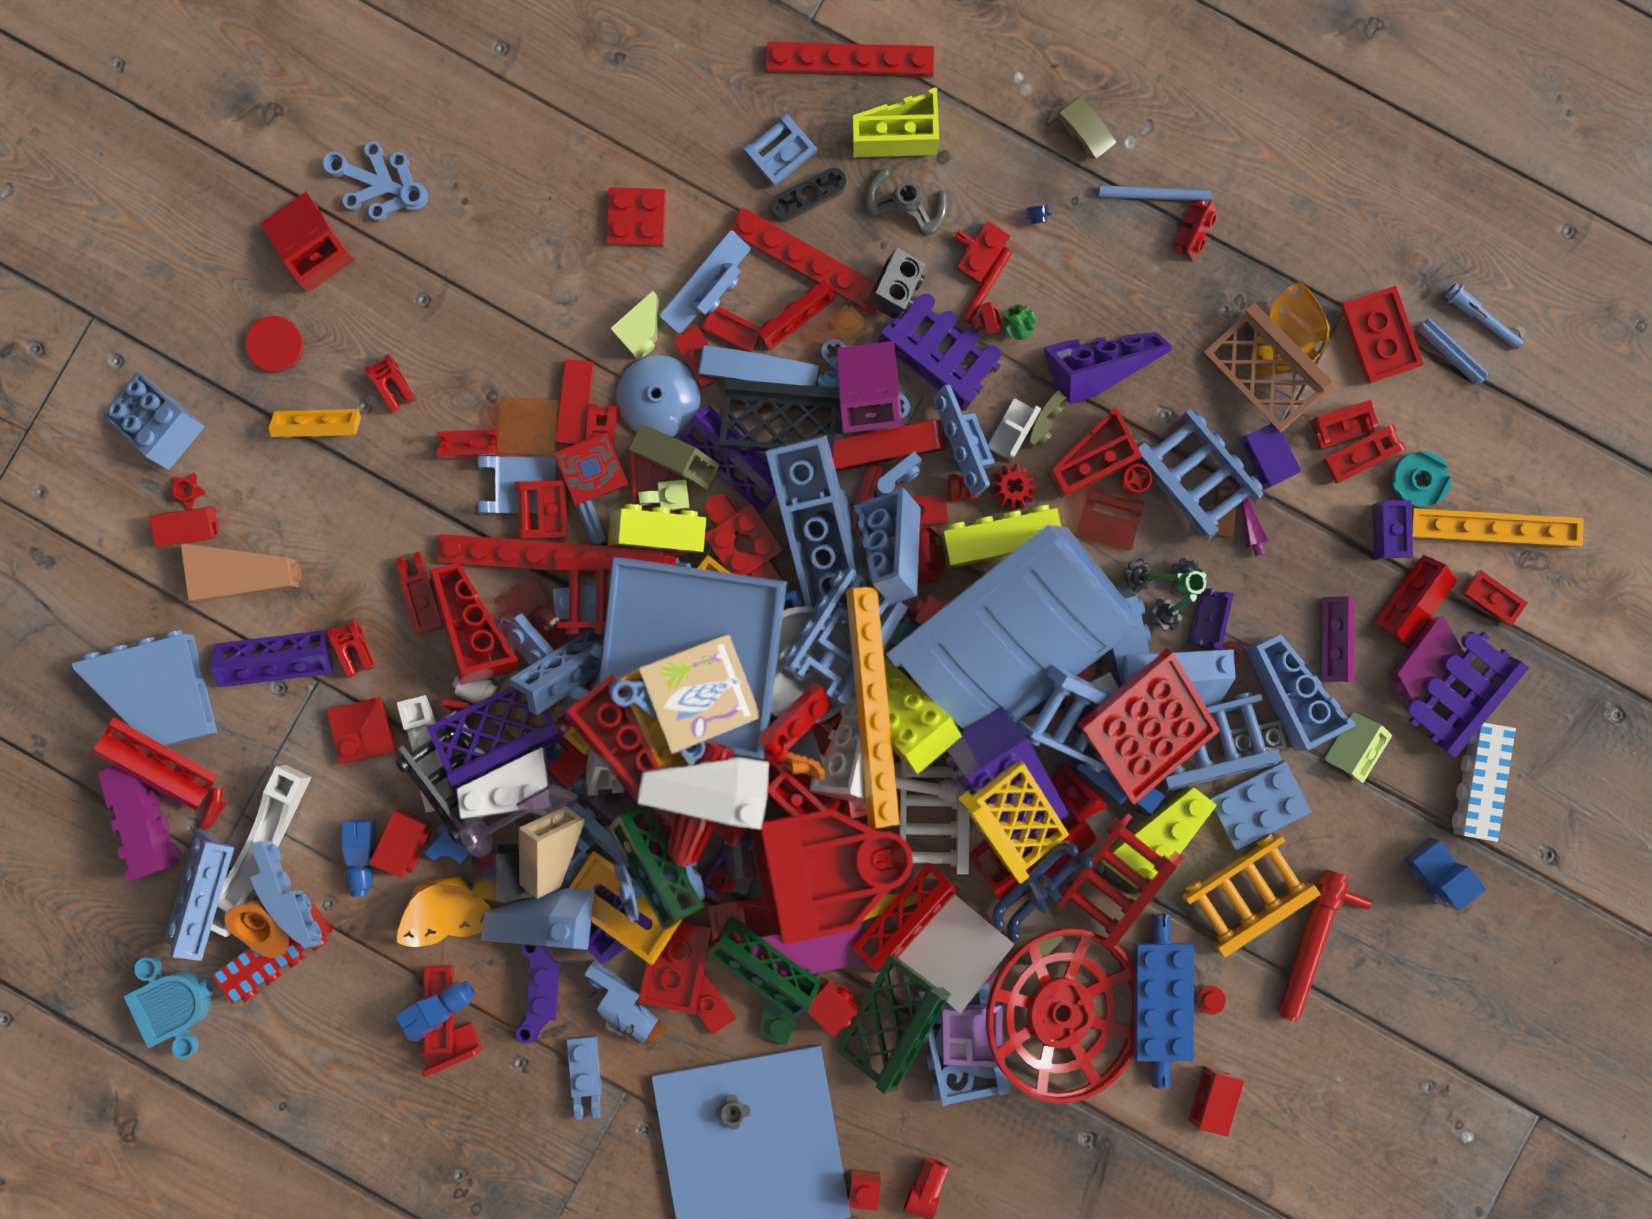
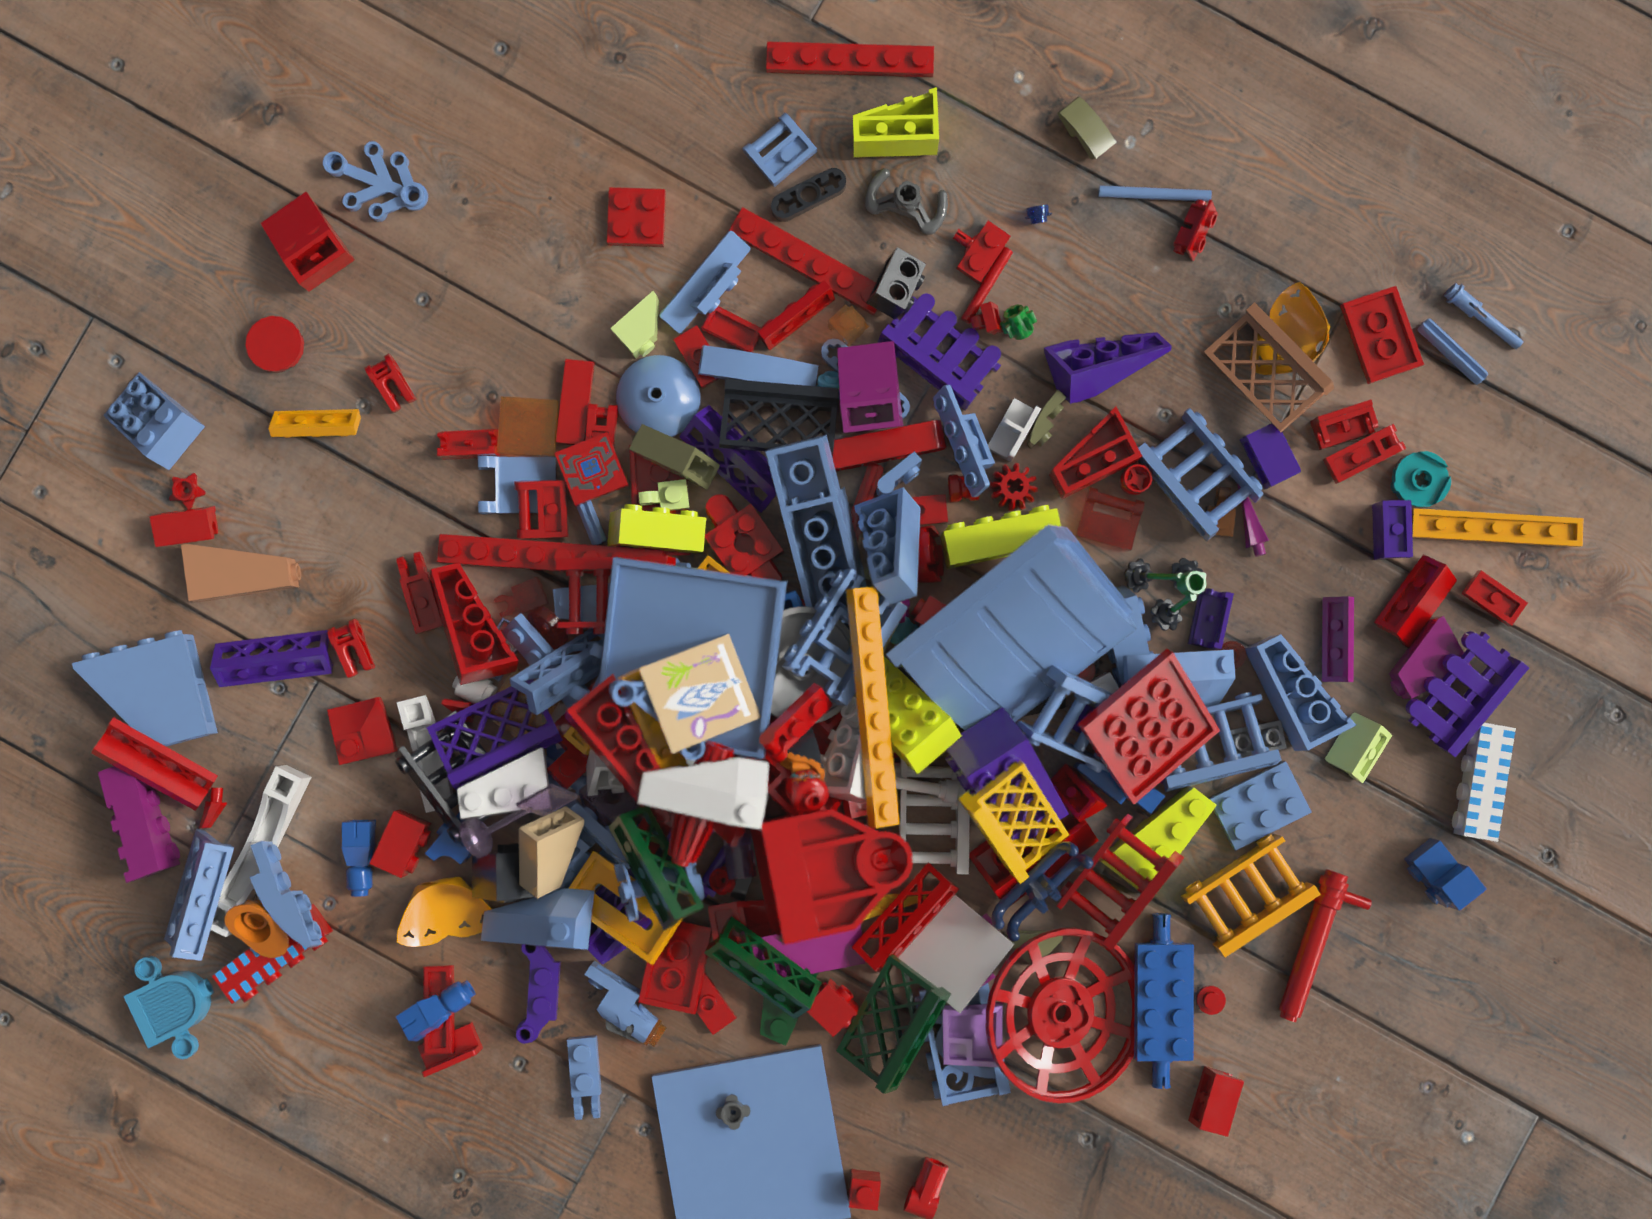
none -> red head [786,769,829,813]

